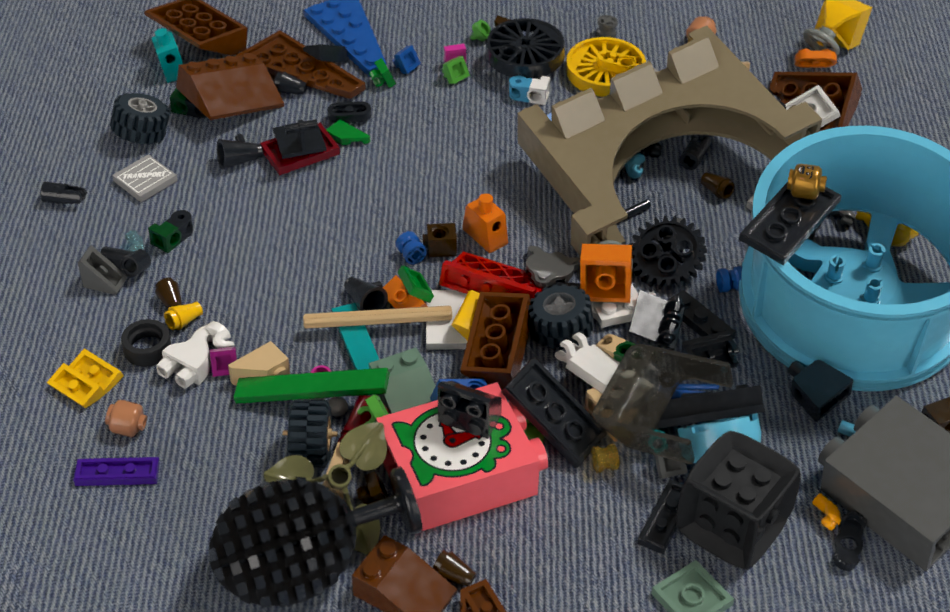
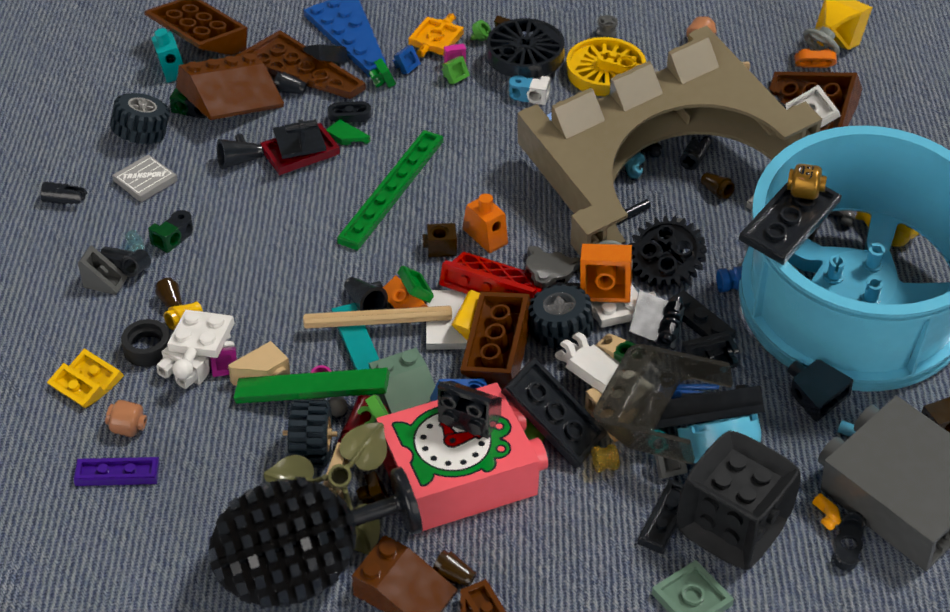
blue wheel [395,231,427,264] -> none
none -> white plate [167,310,235,379]
none -> green tile [337,130,443,251]
none -> light orange plate [408,13,464,58]

